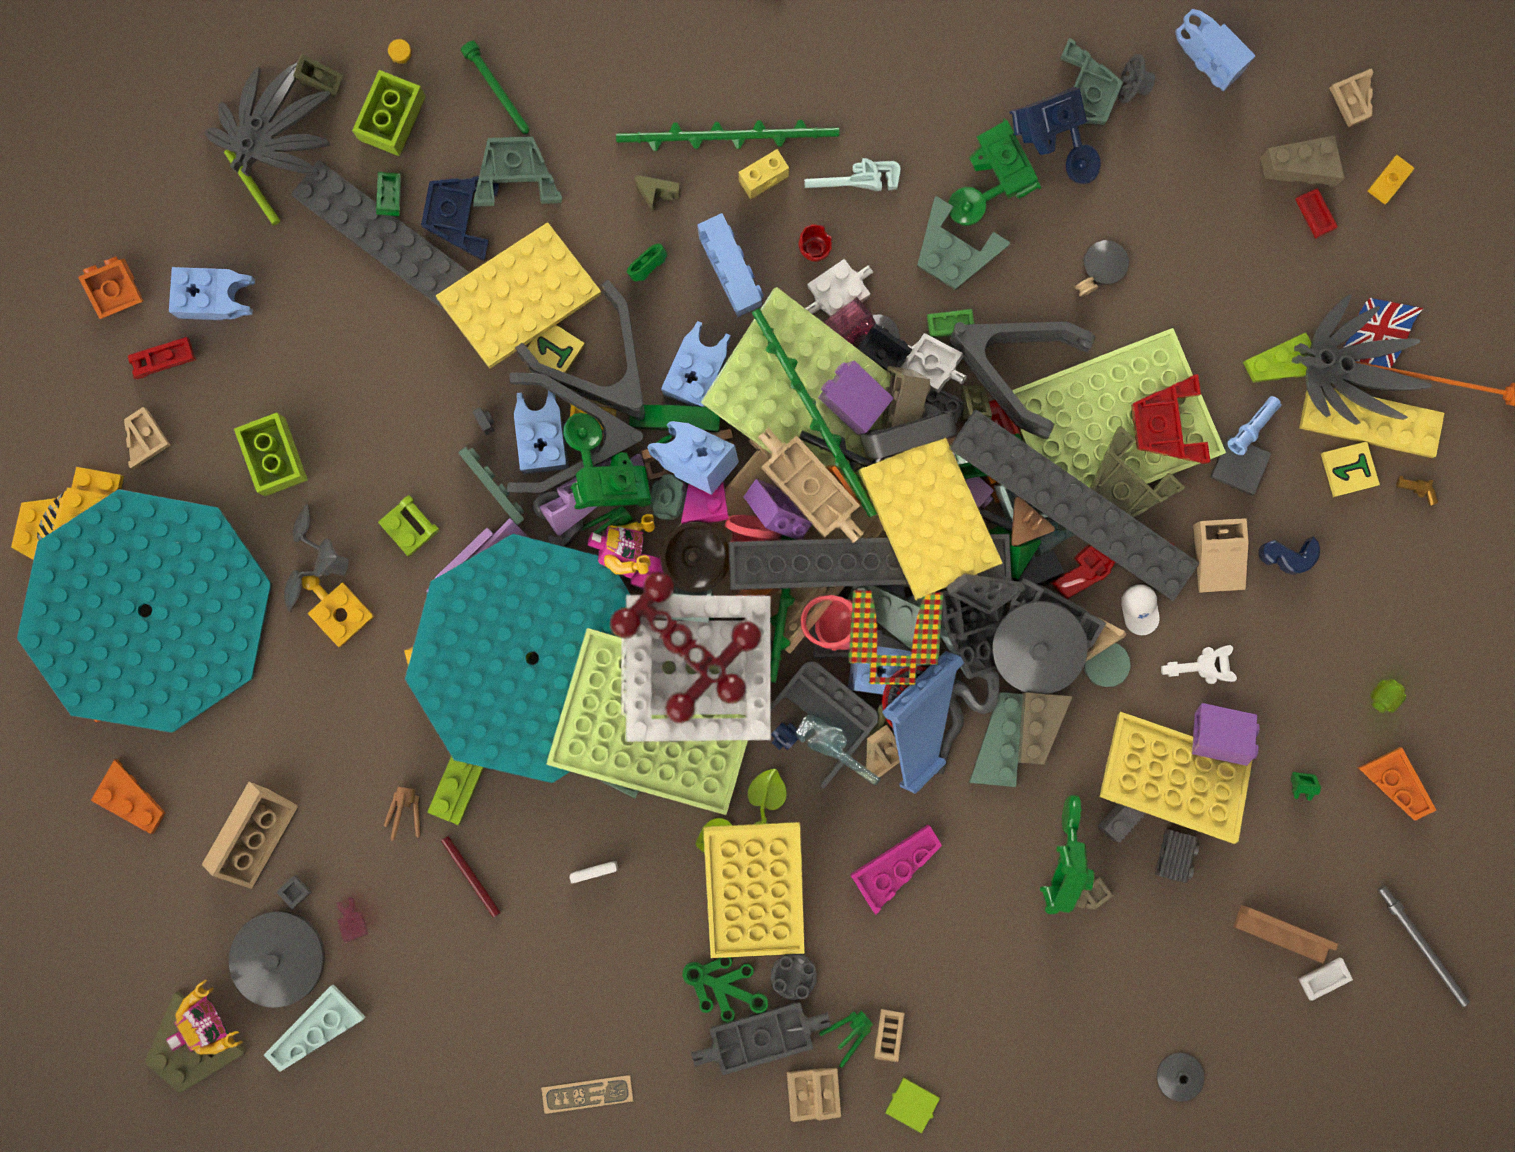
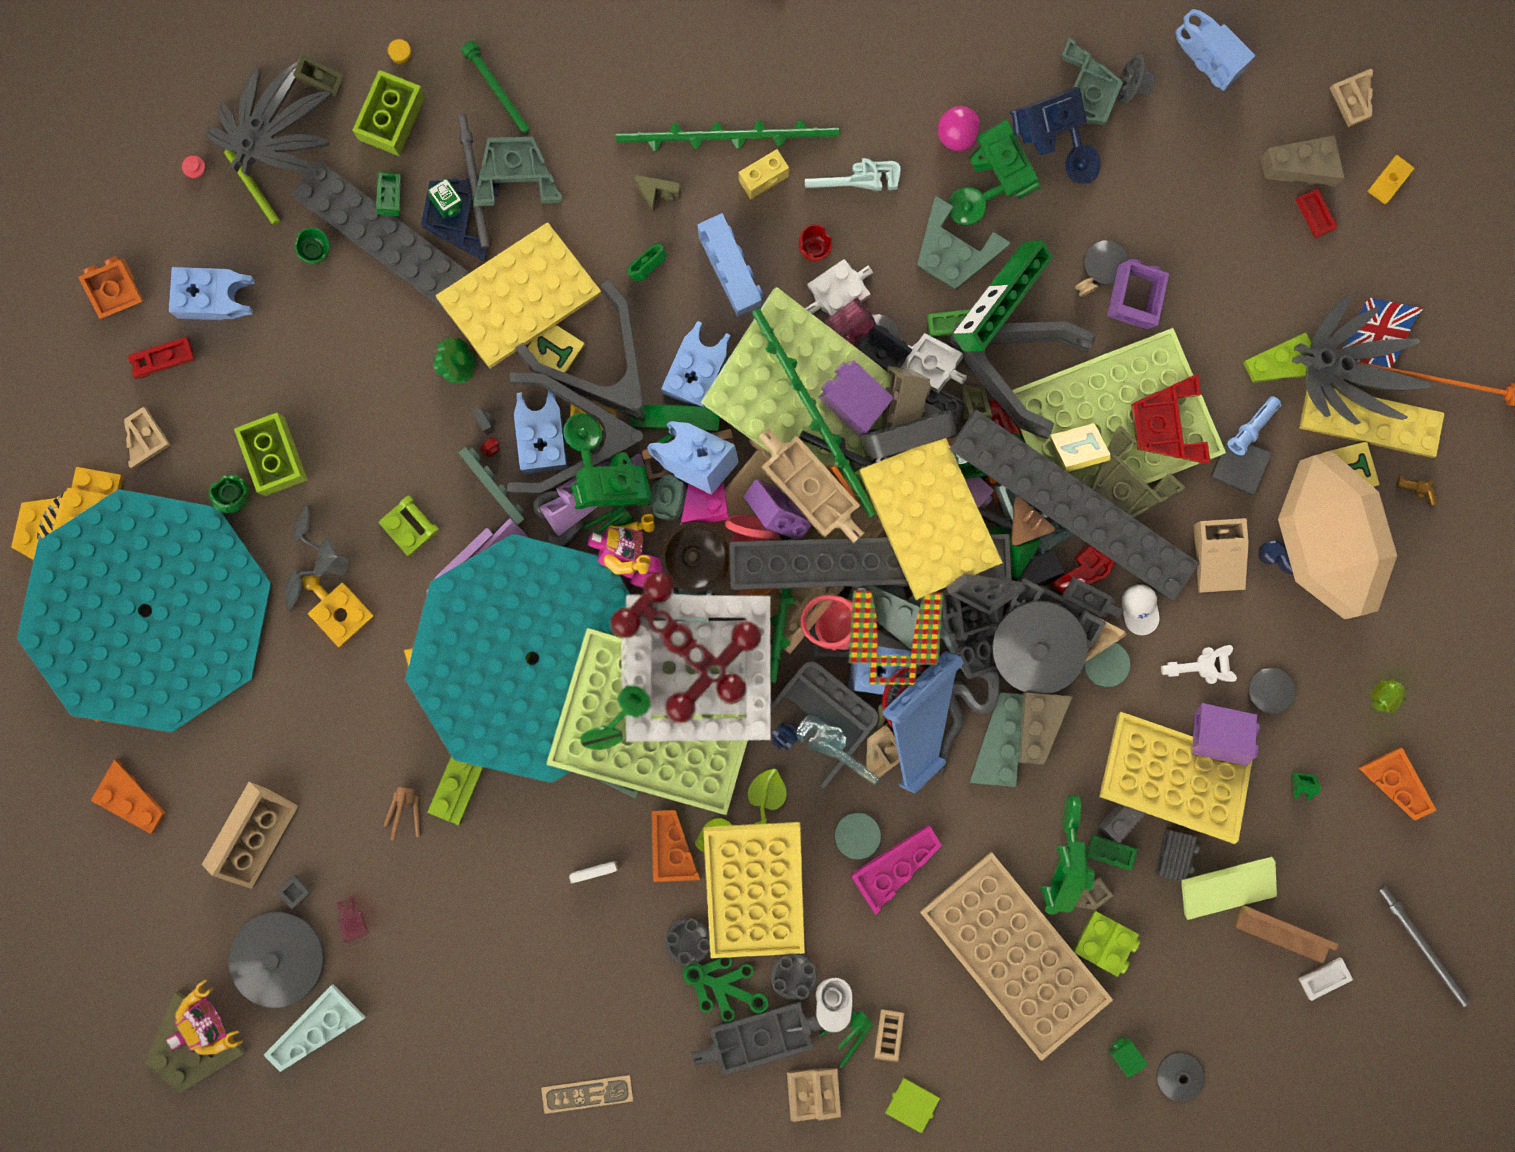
dark red bar [441,836,501,918] -> none
none -> coral plate [182,156,205,178]
none -> green hair [209,475,249,514]
none -> green hair [294,227,330,264]
none -> green brick [428,178,463,219]
none -> green plant [433,337,476,384]
none -> flat silver bar [457,114,490,249]
none -> red plate [479,437,500,457]
none -> green piece [580,685,651,750]
none -> orange wing [651,810,700,882]
none -> dark grey dish [665,918,710,966]
none -> white cap [816,978,852,1032]
none -> sand green tile [834,812,881,860]
none -> tan plate [919,852,1113,1061]
none -> dark pink helmet [937,106,980,151]
none -> green brick [952,240,1053,352]
none -> light yellow tile [1050,424,1110,472]
none -> dark grey hinge [1062,576,1124,619]
none -> lime plate [1073,910,1140,977]
none -> green plate [1086,835,1138,871]
none -> medium lavender window [1107,259,1169,329]
none -> green brick [1107,1037,1148,1079]
none -> yellowish green tile [1181,857,1277,920]
none -> dark grey dish [1248,668,1295,714]
none -> tan panel [1278,452,1397,619]

